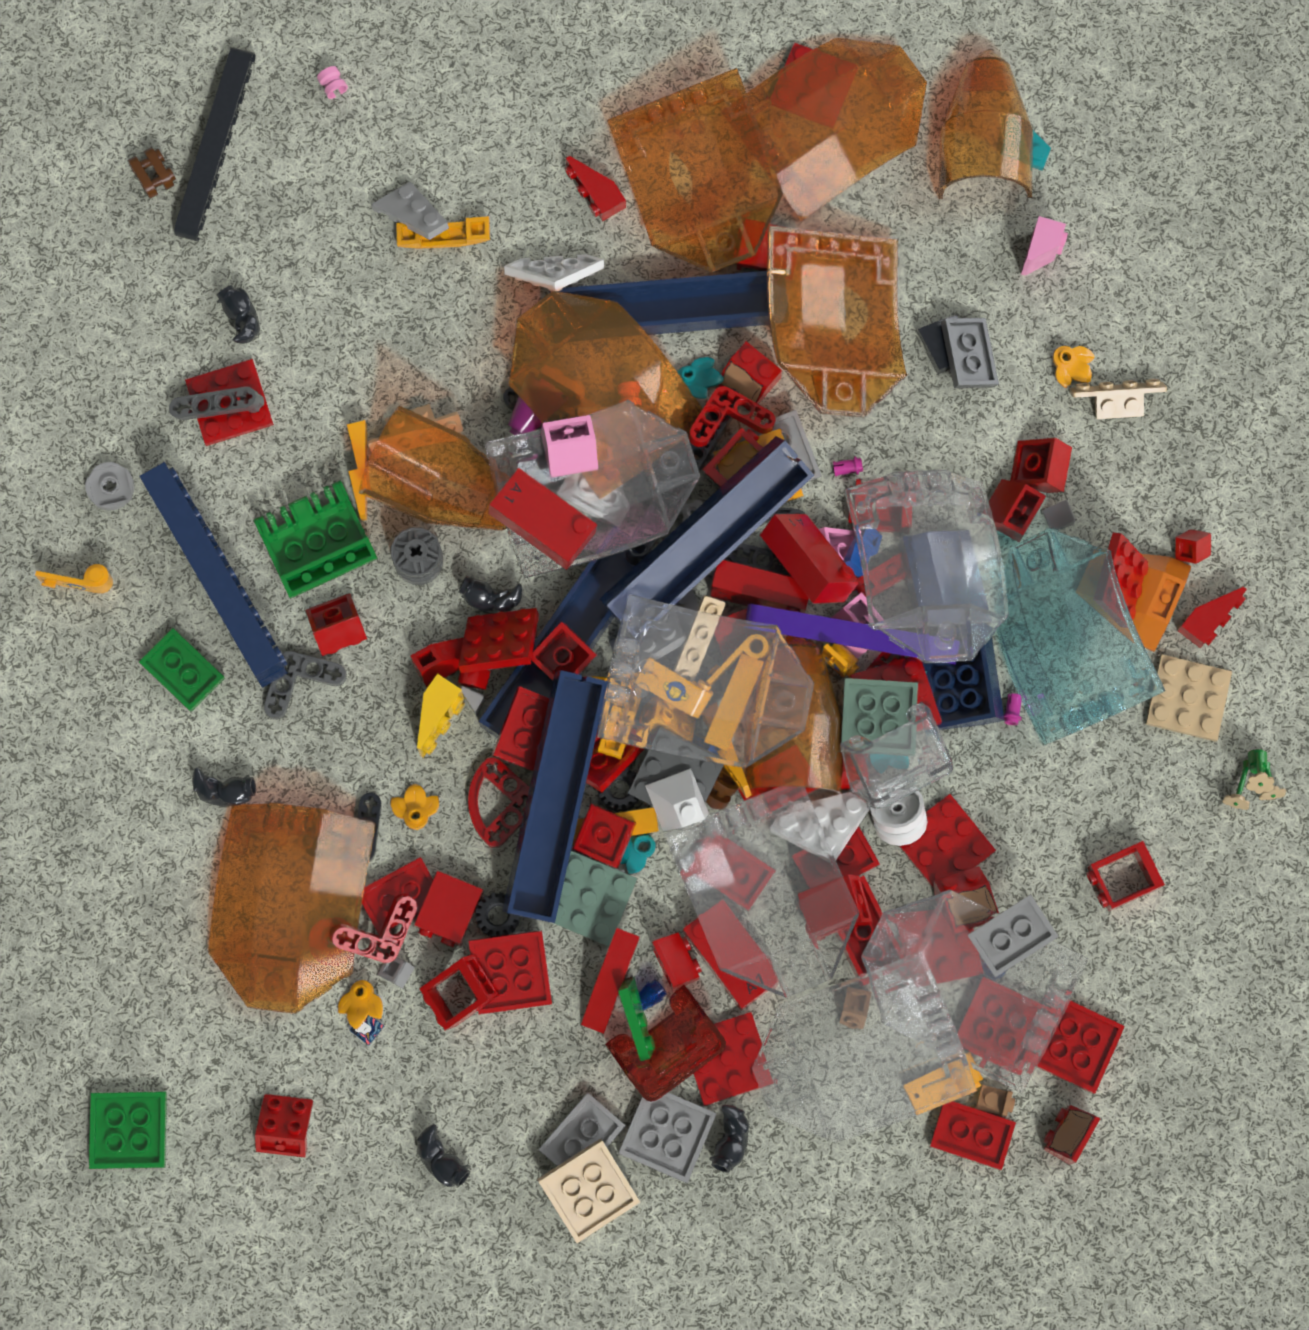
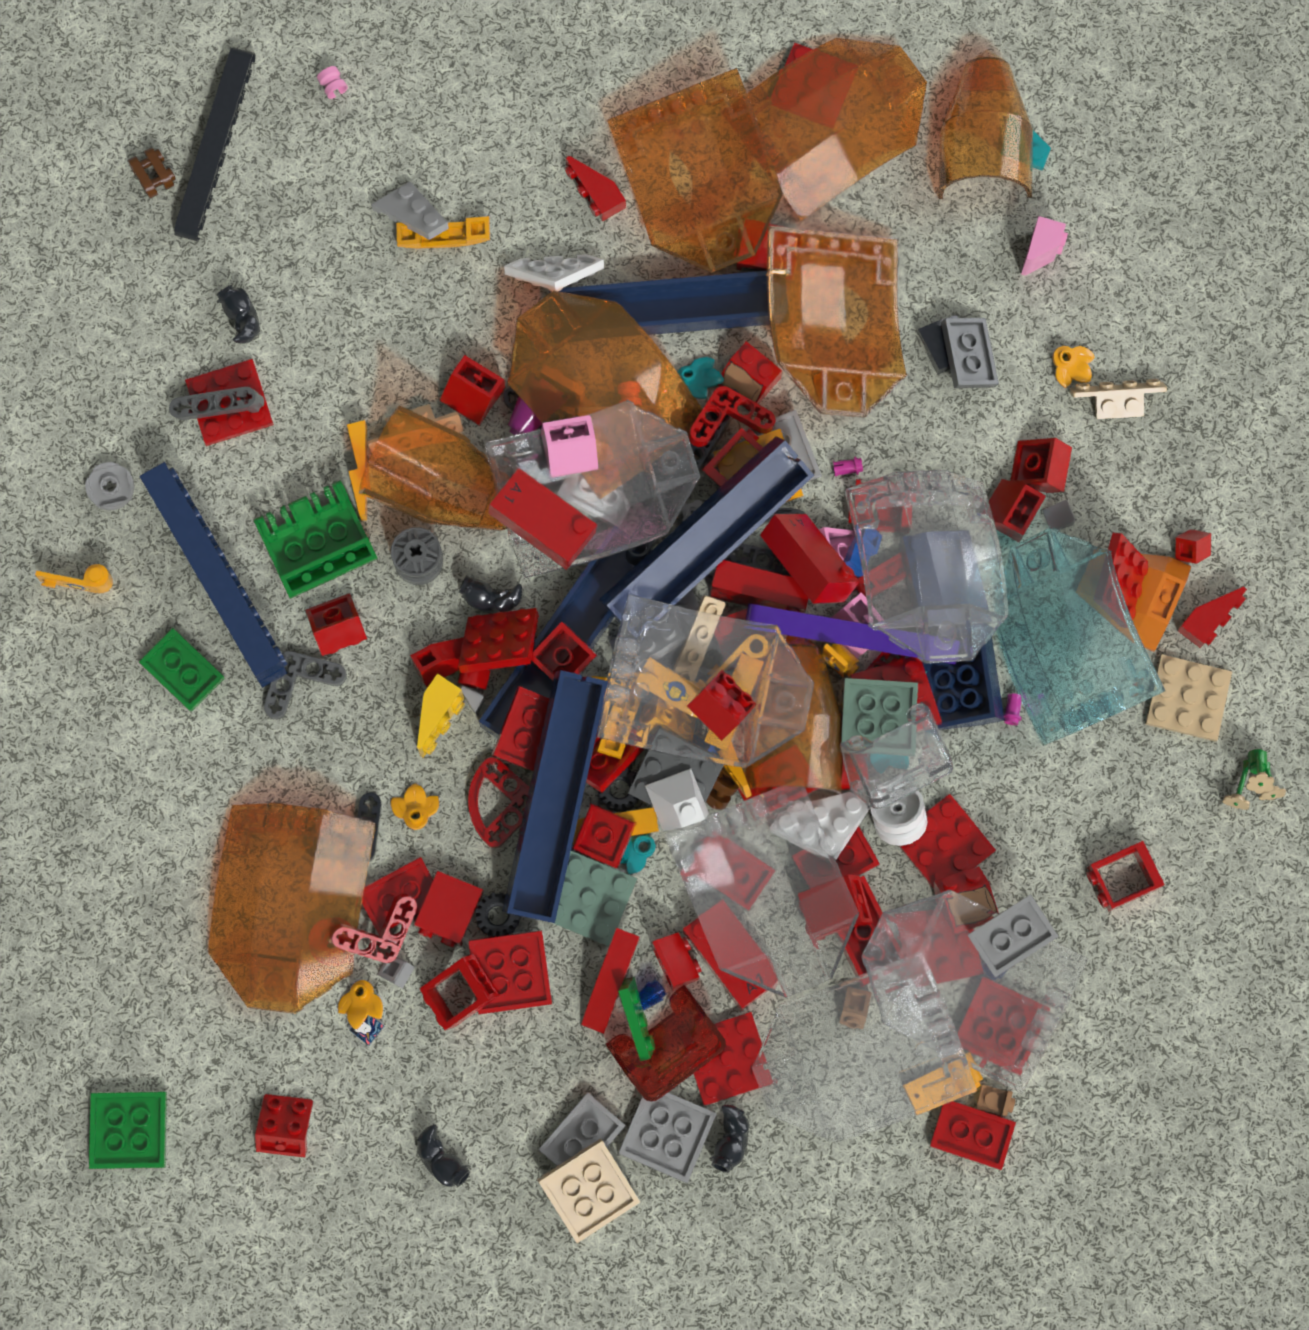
black animal [192,767,256,807] -> none
red plate [1027,994,1125,1094] -> none
slope [1043,1105,1100,1165] -> none
none -> red slope [440,355,505,426]
none -> red slope [687,670,757,741]

